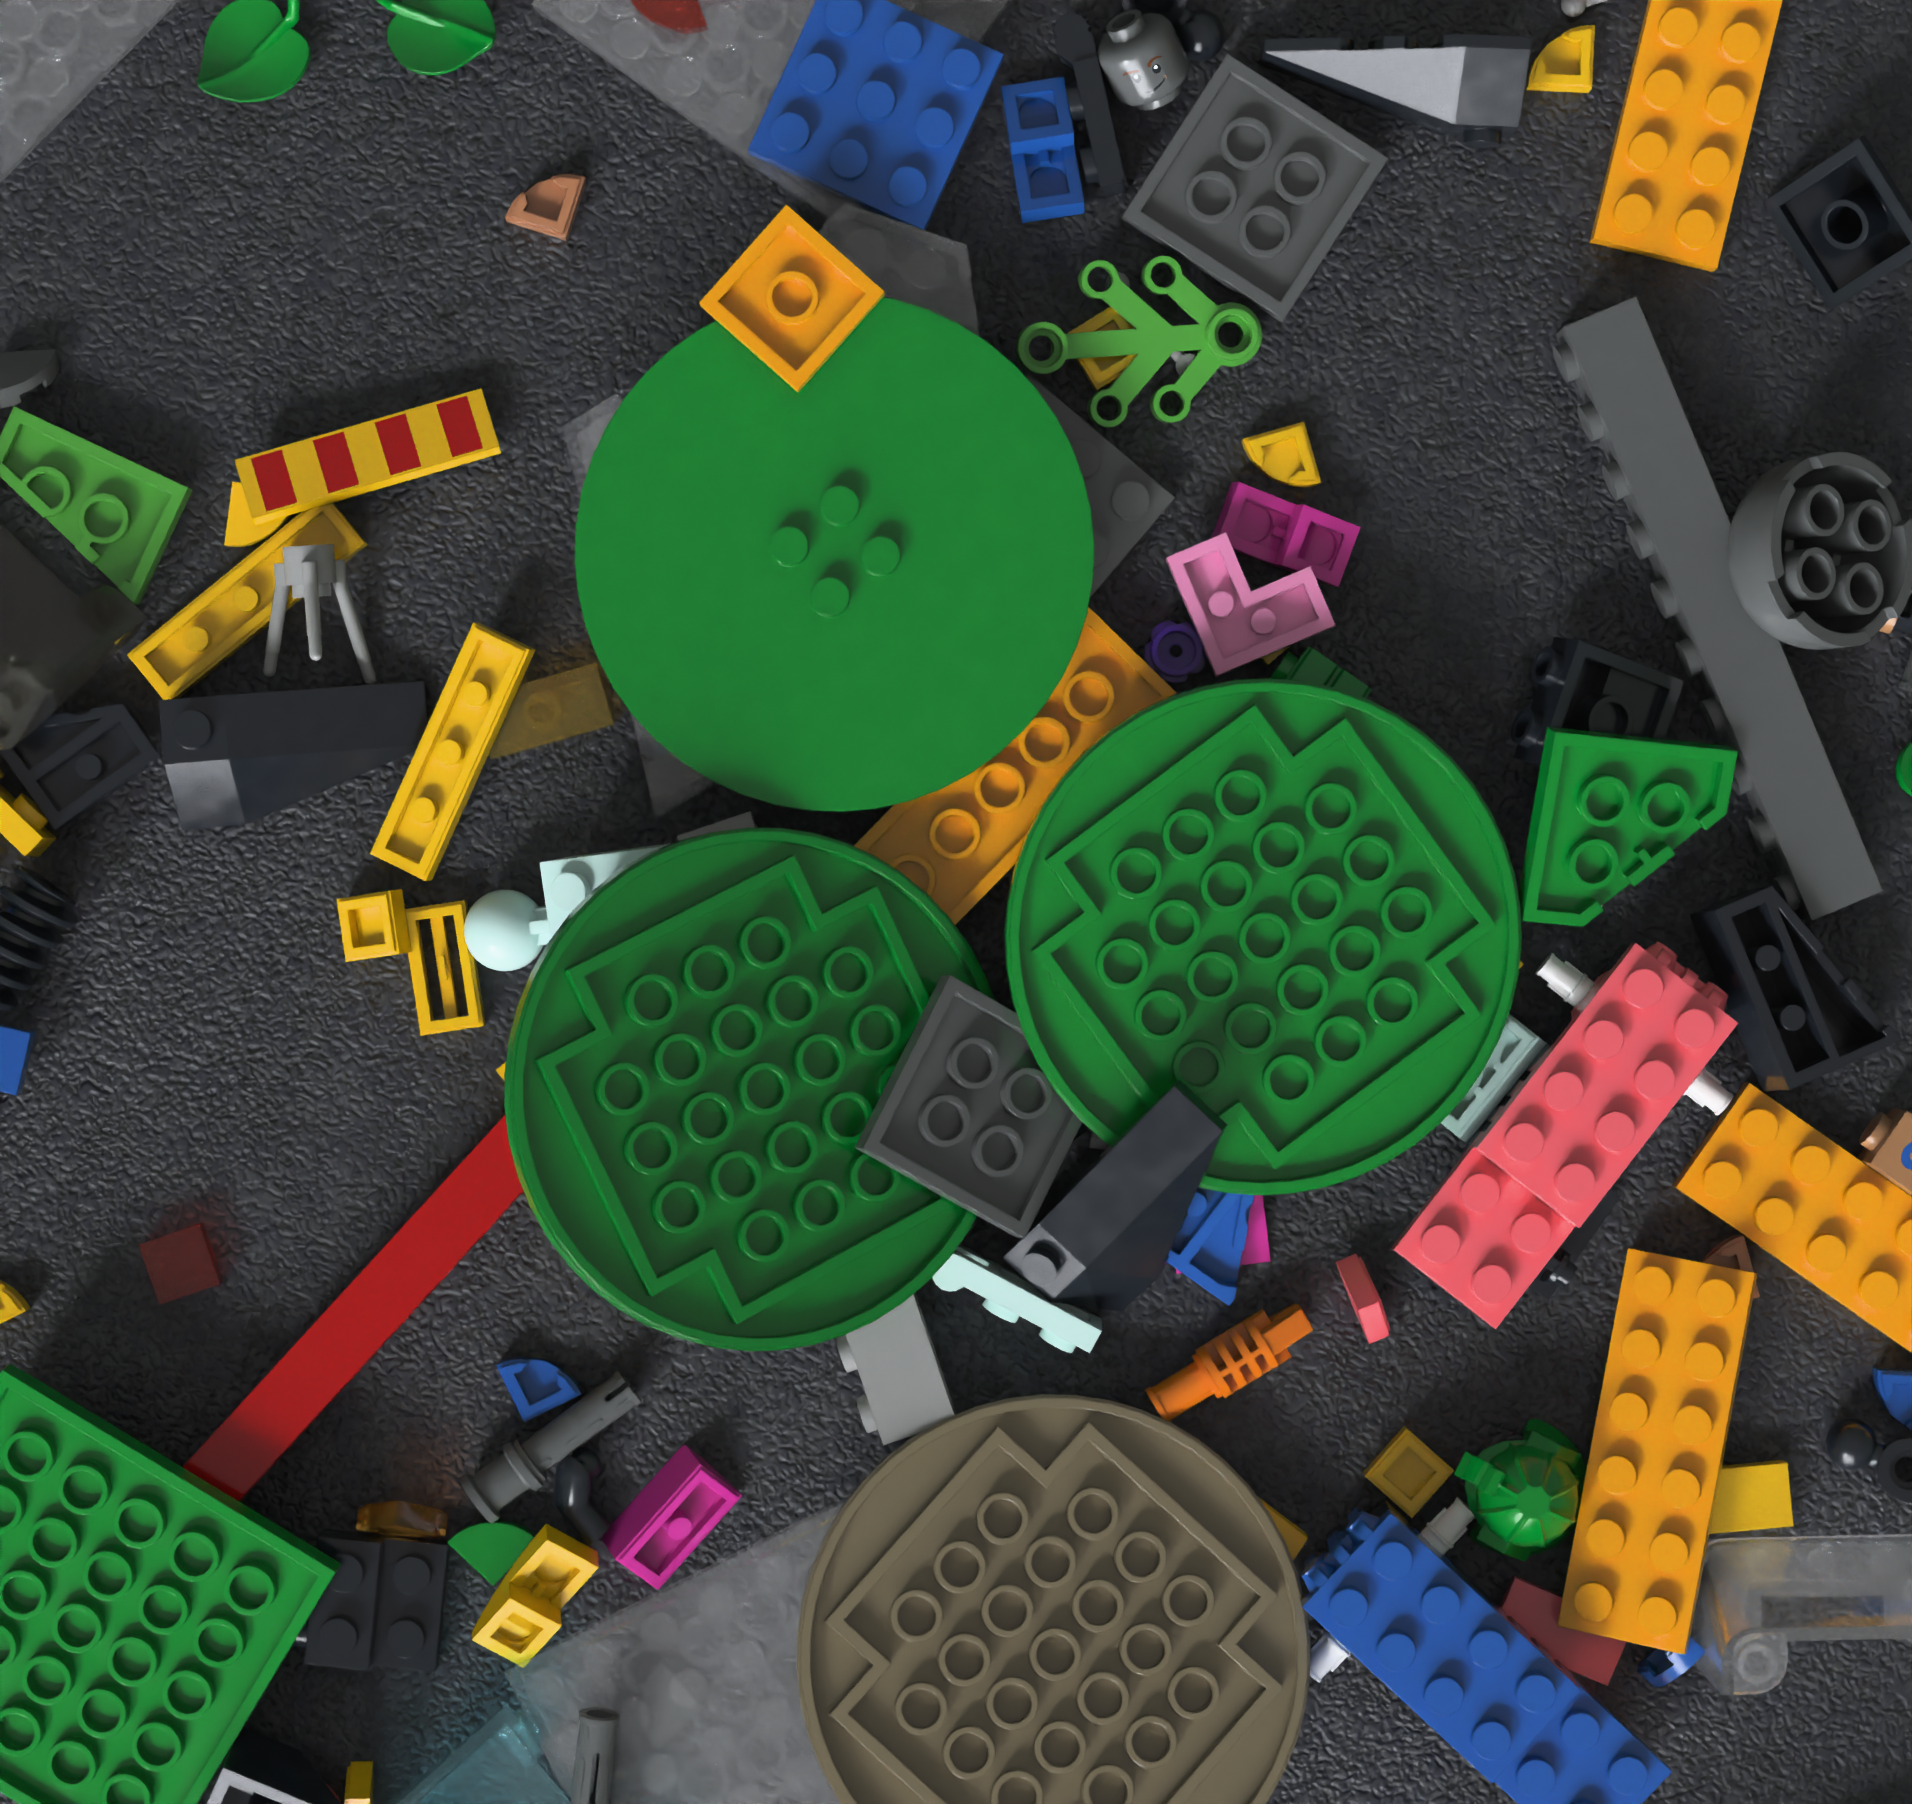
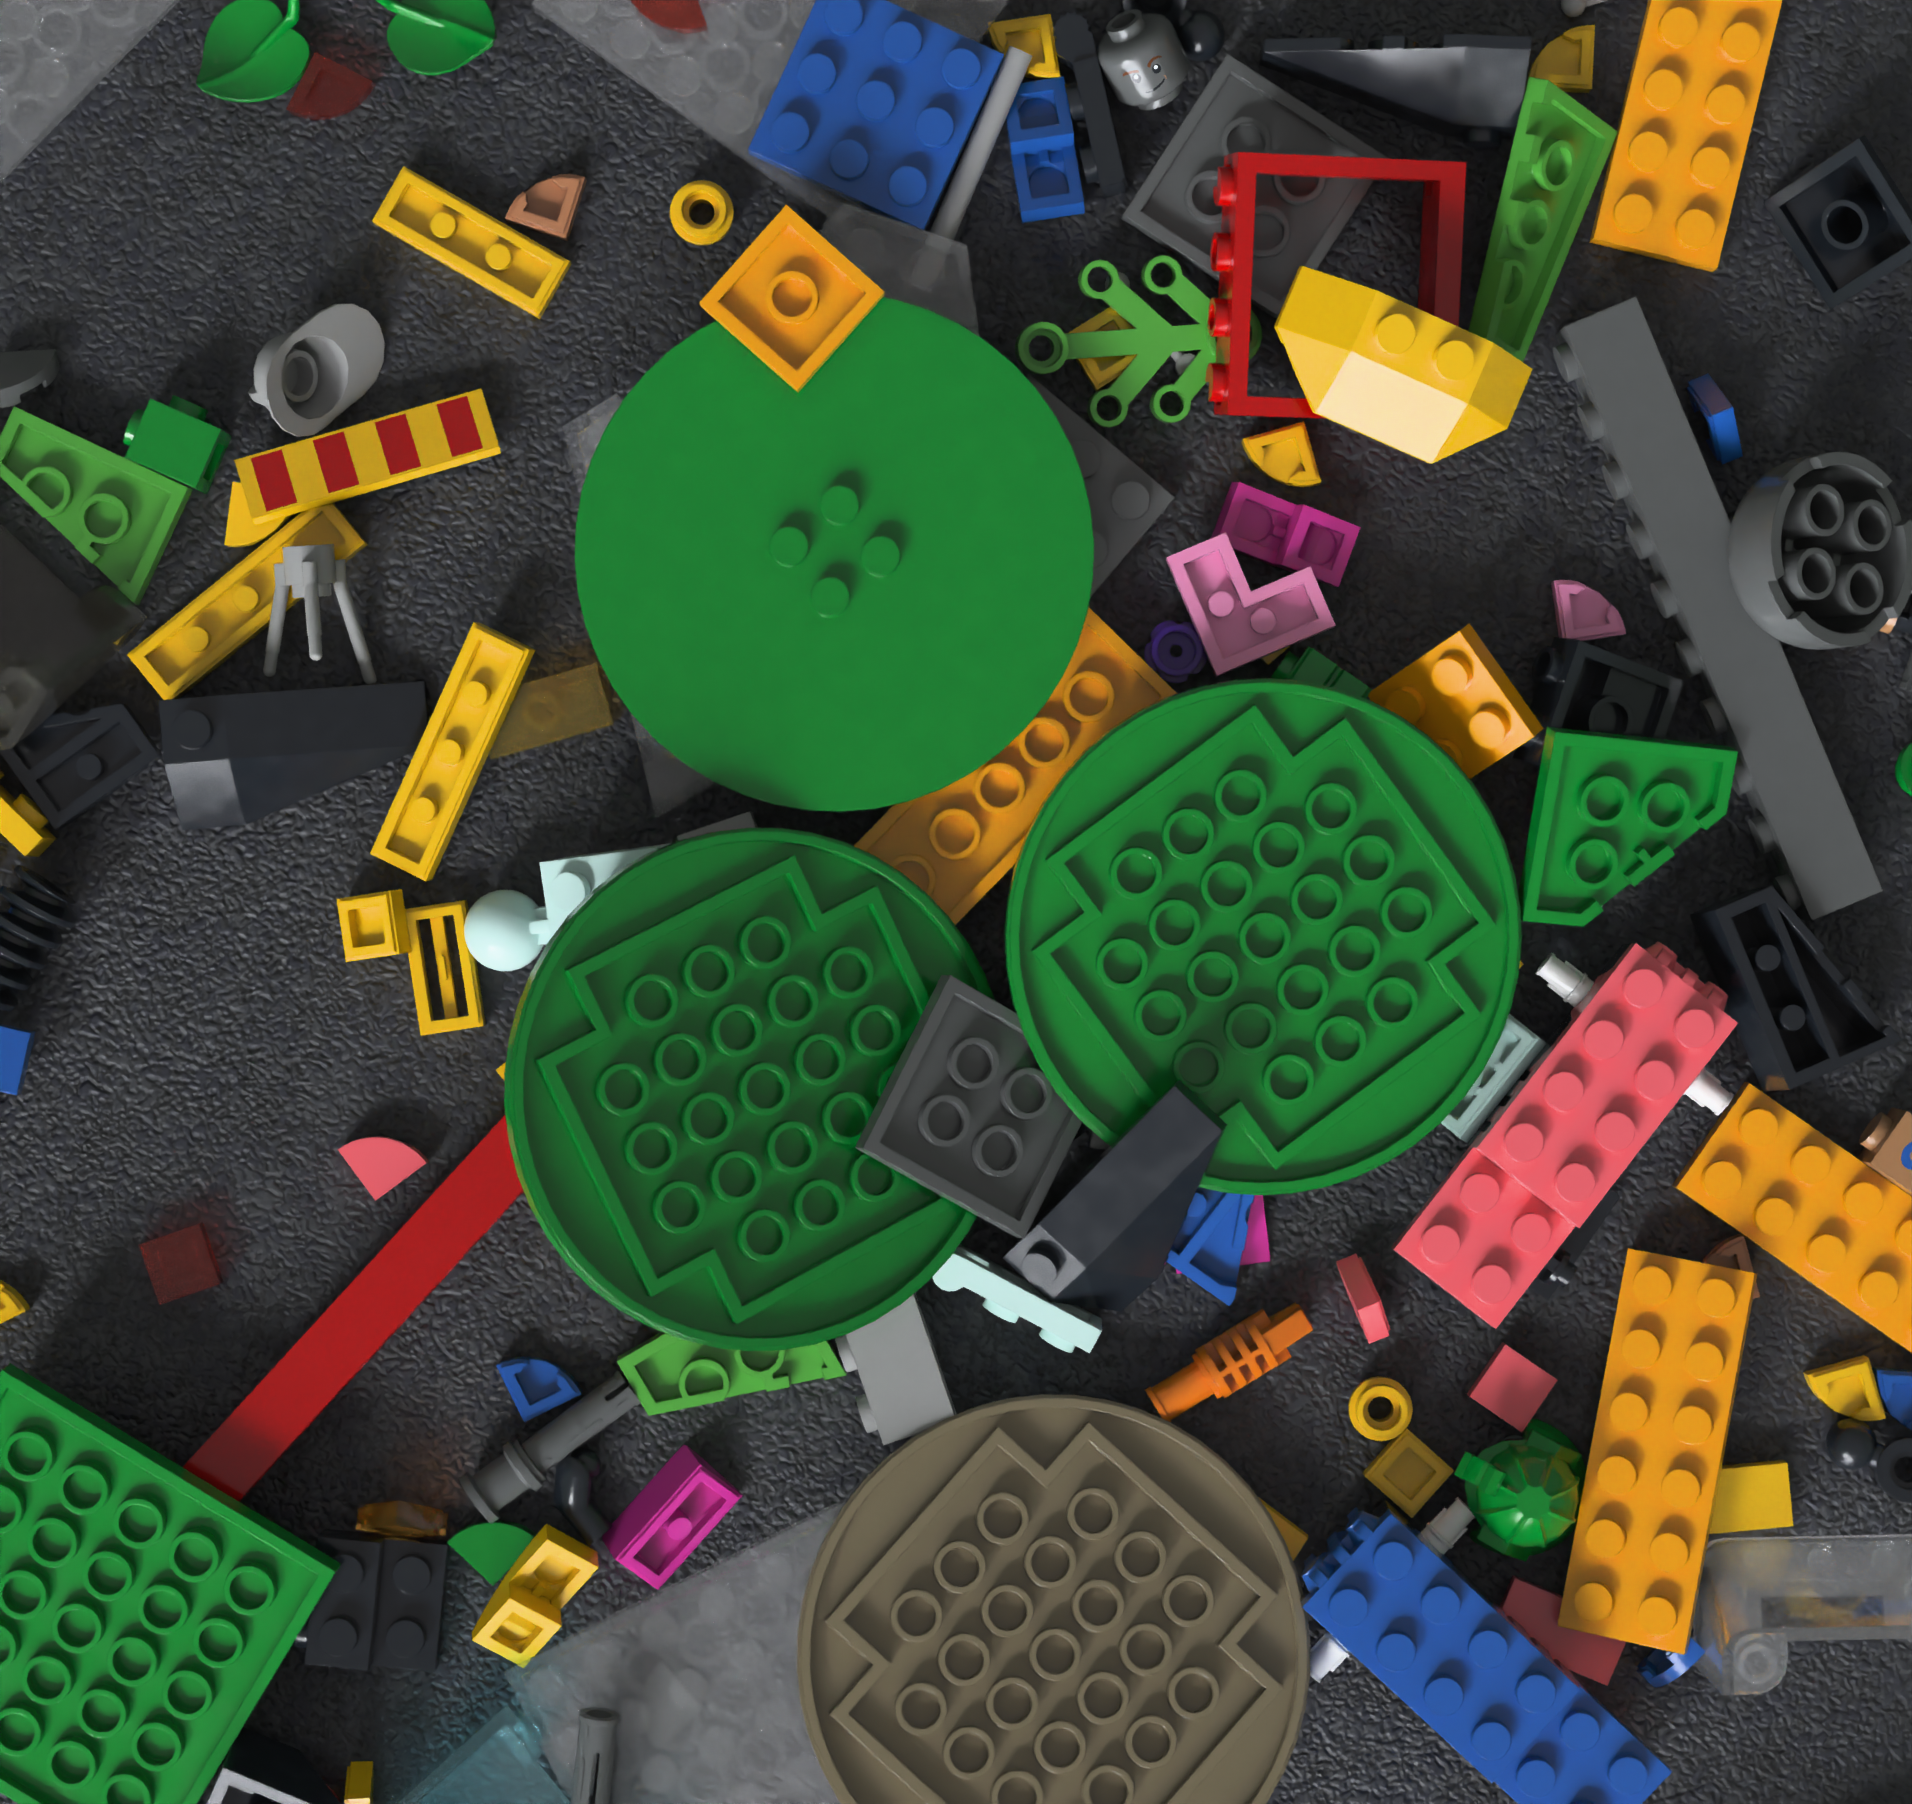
none -> green brick [123,395,232,494]
none -> light grey piece [248,303,385,437]
none -> clear red tile [286,52,375,120]
none -> coral tile [338,1136,429,1201]
none -> yellow tile [372,166,572,319]
none -> bright green wing [617,1332,847,1416]
none -> yellow plate [670,180,734,245]
none -> light grey bar [907,46,1033,294]
none -> yellow tile [987,14,1060,80]
none -> red window [1205,152,1467,419]
none -> yellow wedge [1274,266,1533,464]
none -> yellow plate [1348,1376,1413,1441]
none -> light orange plate [1368,623,1544,779]
none -> coral tile [1467,1342,1558,1432]
none -> bright green wing [1468,77,1618,362]
none -> bright pink tile [1551,580,1626,641]
none -> blue tile [1687,374,1743,464]
none -> yellow tile [1803,1355,1886,1421]

